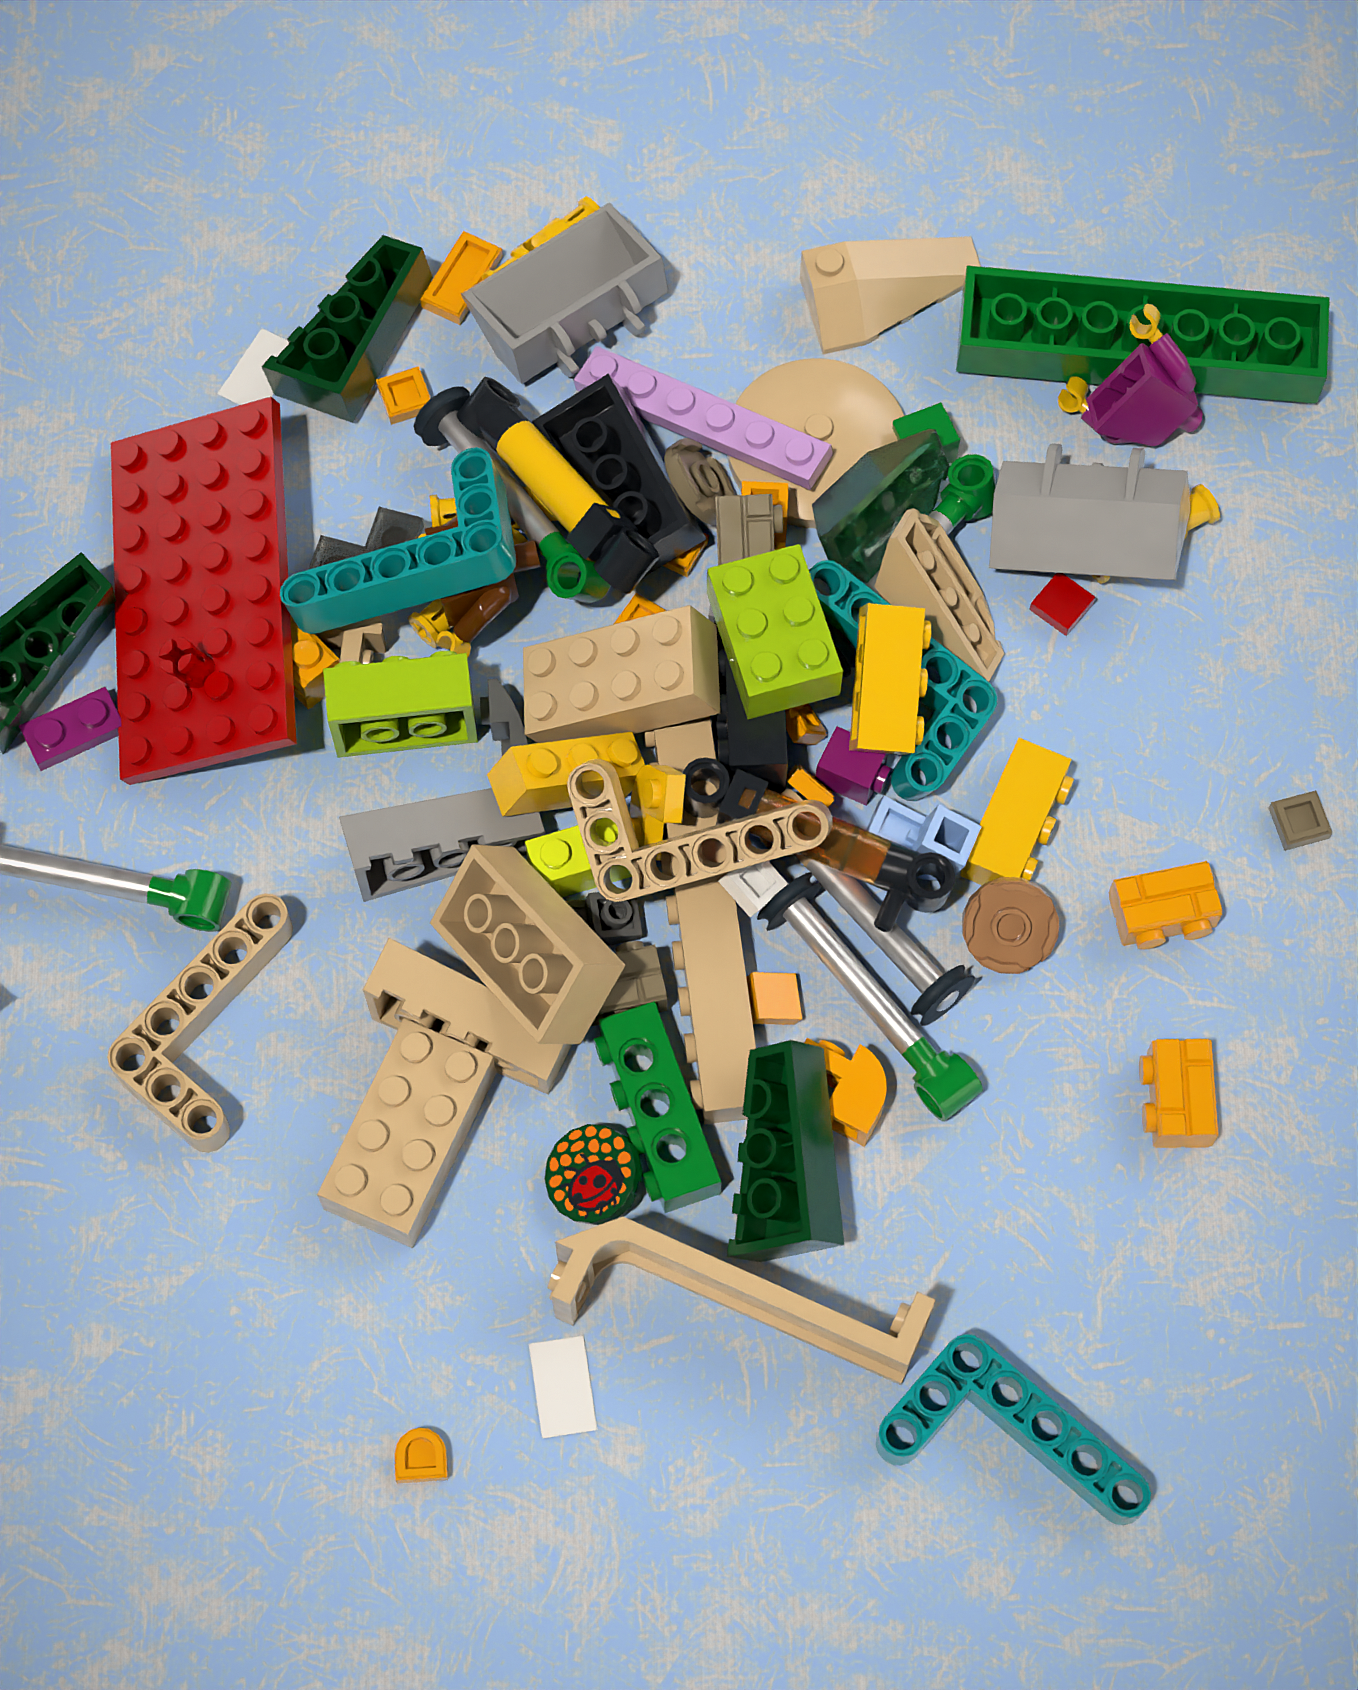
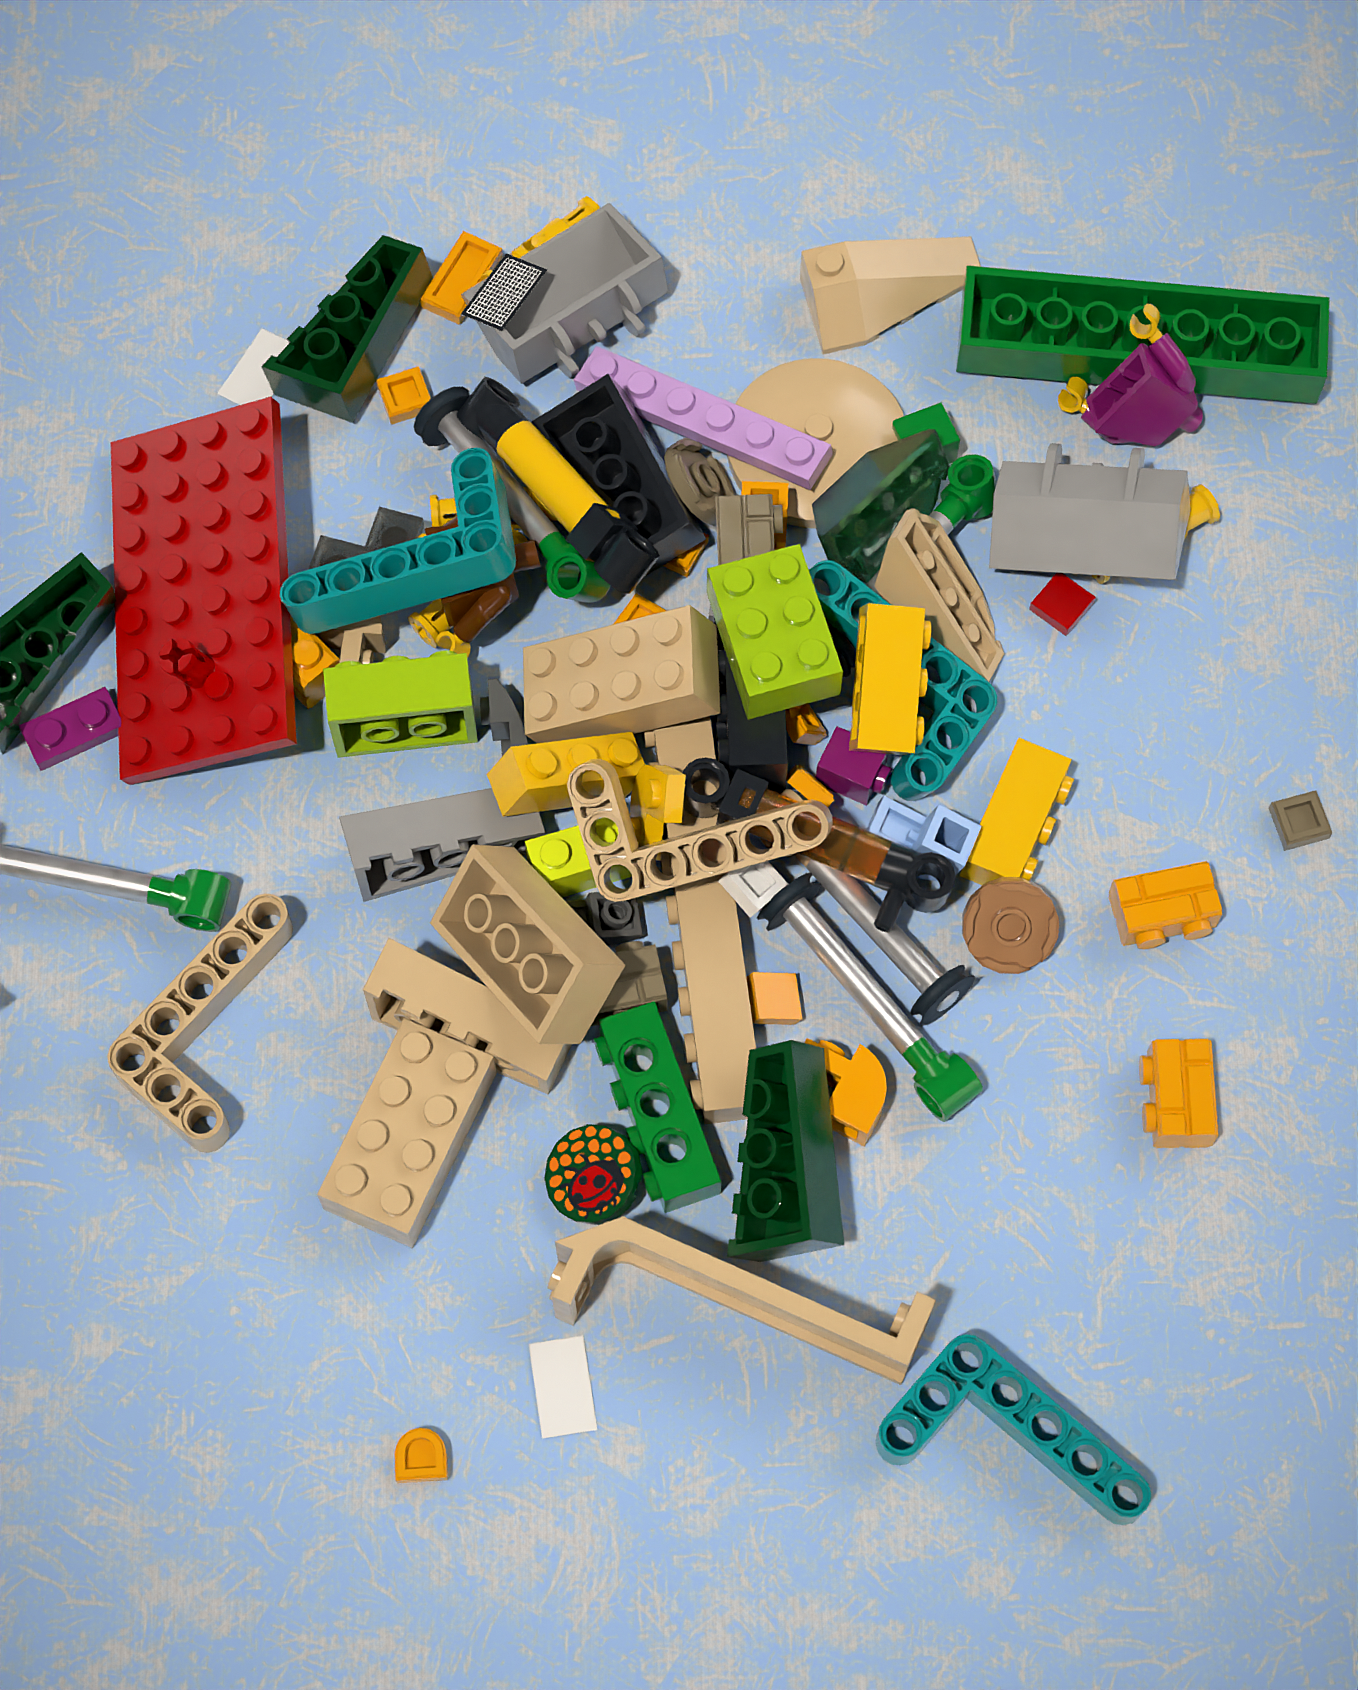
none -> black sticker [461,253,547,331]

